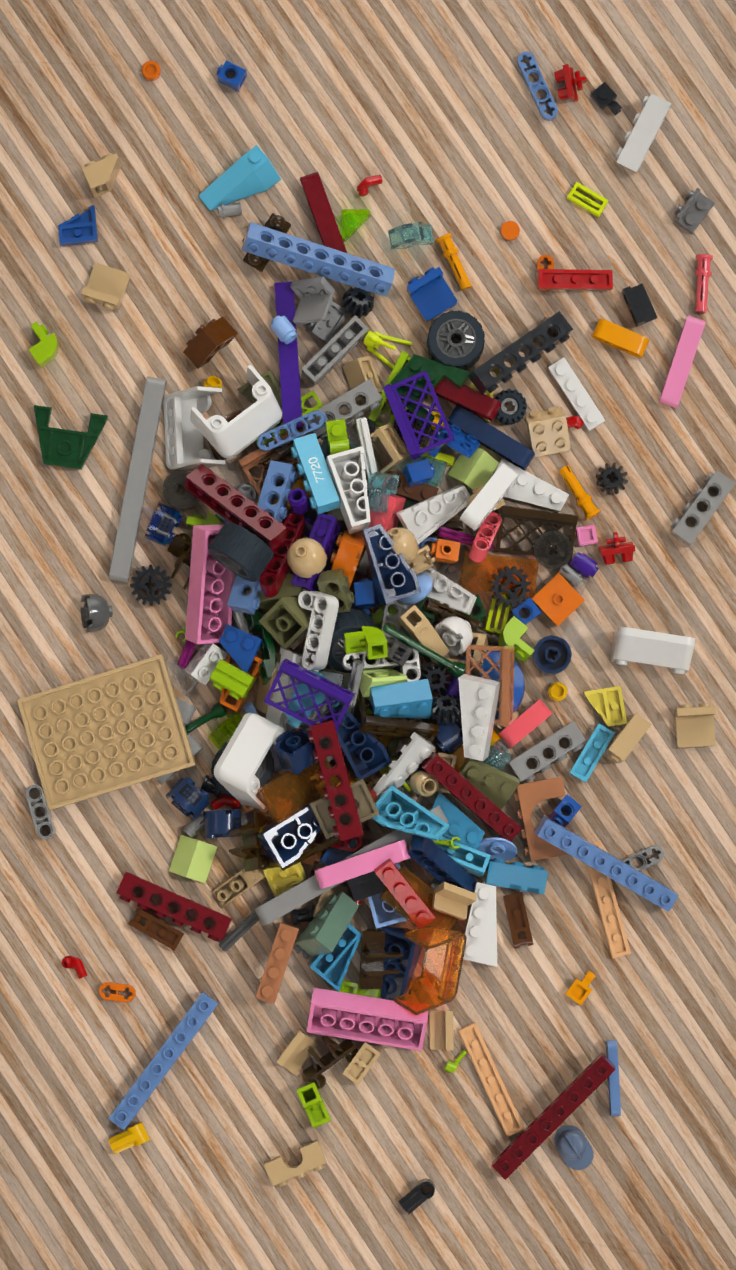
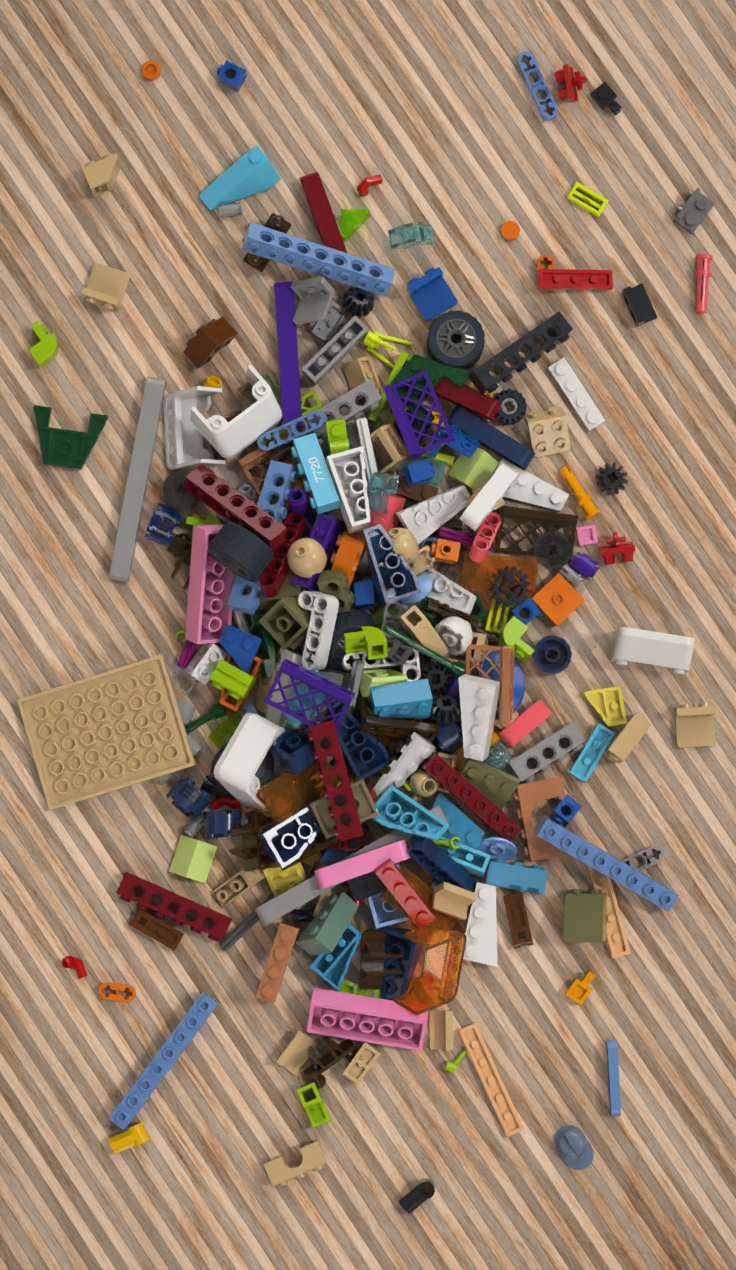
light grey beam [25,785,56,839] -> none
blue wing [58,205,98,246] -> none
dark grey cylinder [81,594,113,633] -> none
black gear [130,565,172,607] -> none
light blue brick [270,315,298,344] -> none
light orange pin [436,233,472,291] -> none
dark red brick [491,1052,616,1180] -> none
yellow plate [548,682,567,701] -> none
red arm [566,416,583,429] -> none
light orange beam [592,319,650,358] -> none
white wedge [615,93,672,173] -> none
bright pink beam [659,315,706,408] -> none
light grey brick [670,470,736,547] -> none
none -> olive slope [563,889,607,942]

